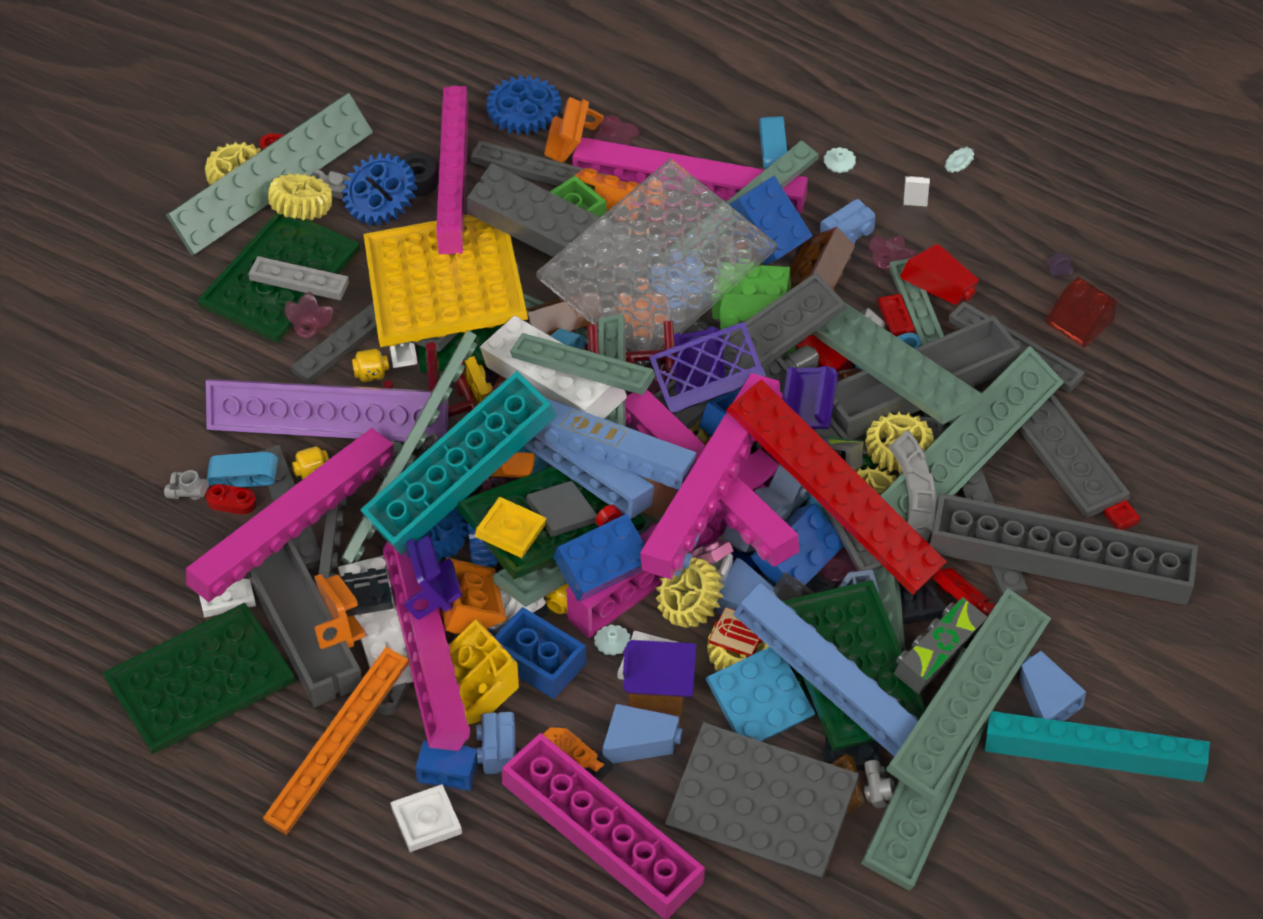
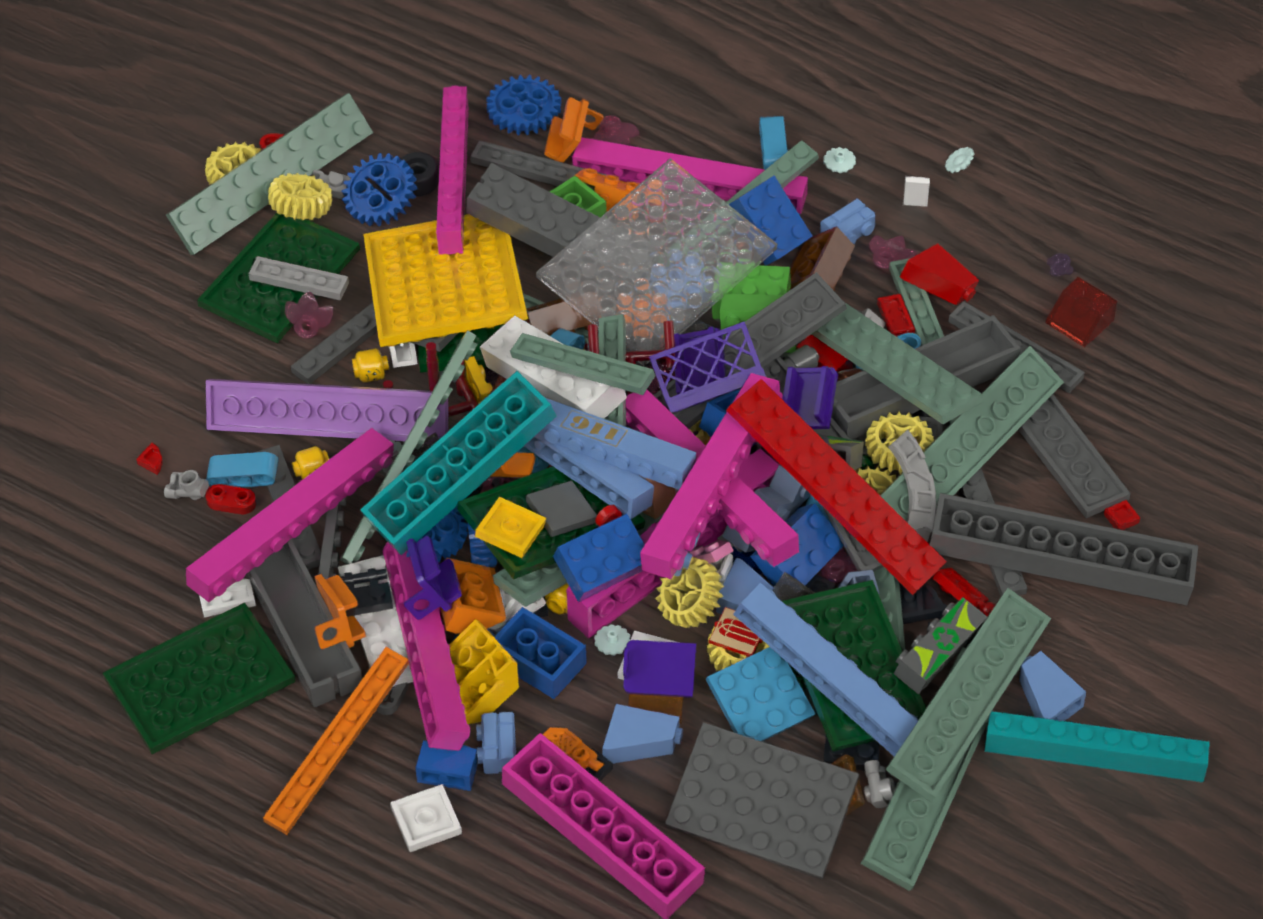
none -> red tile [136,443,163,475]

